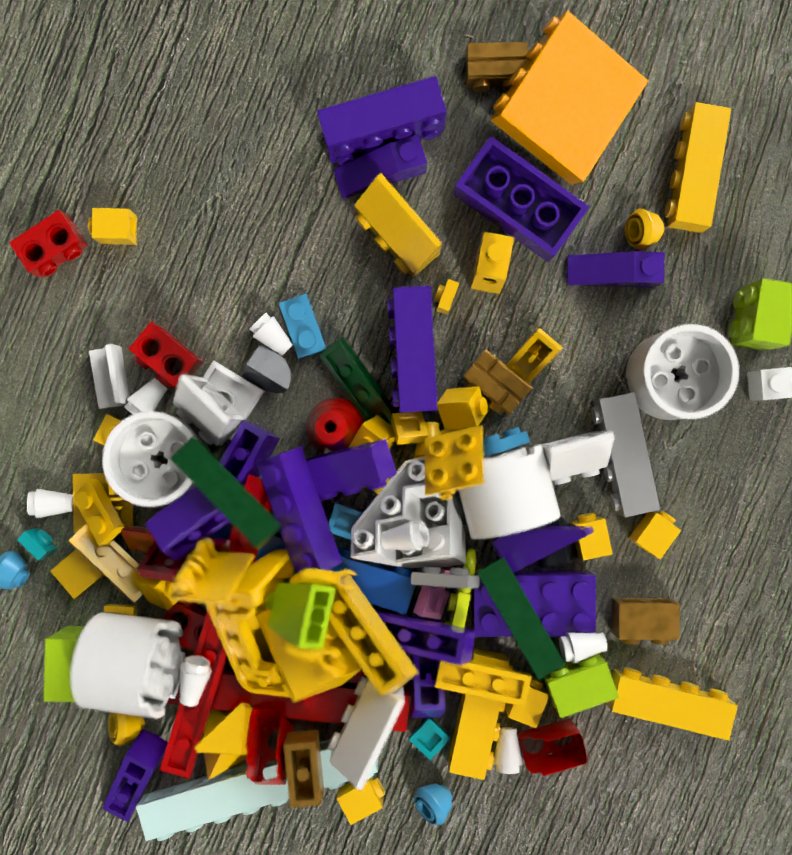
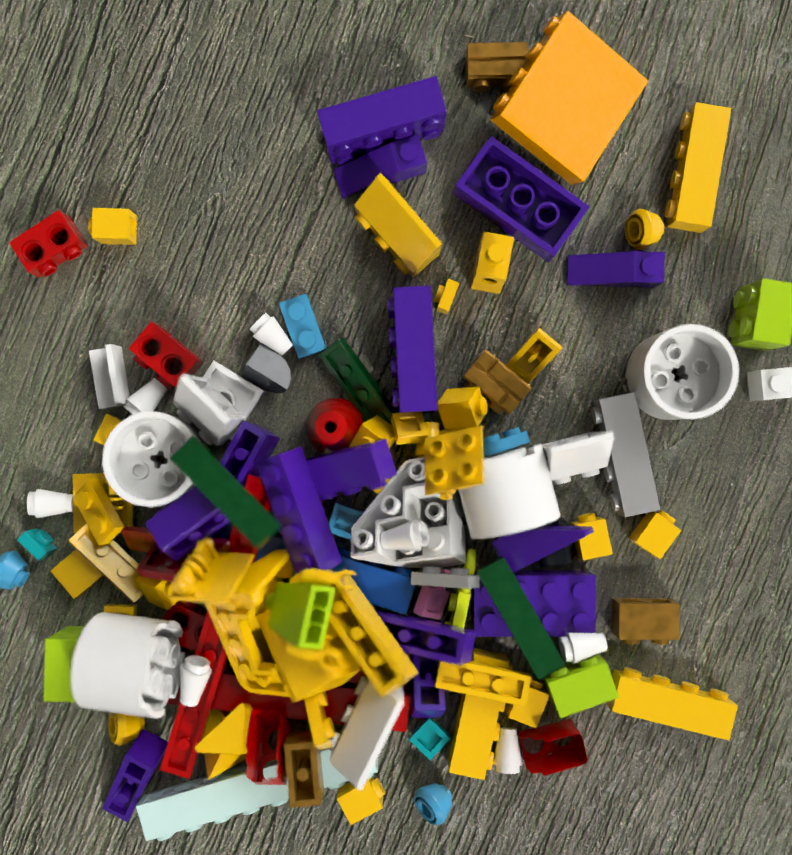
none -> yellow plate [304,691,335,750]

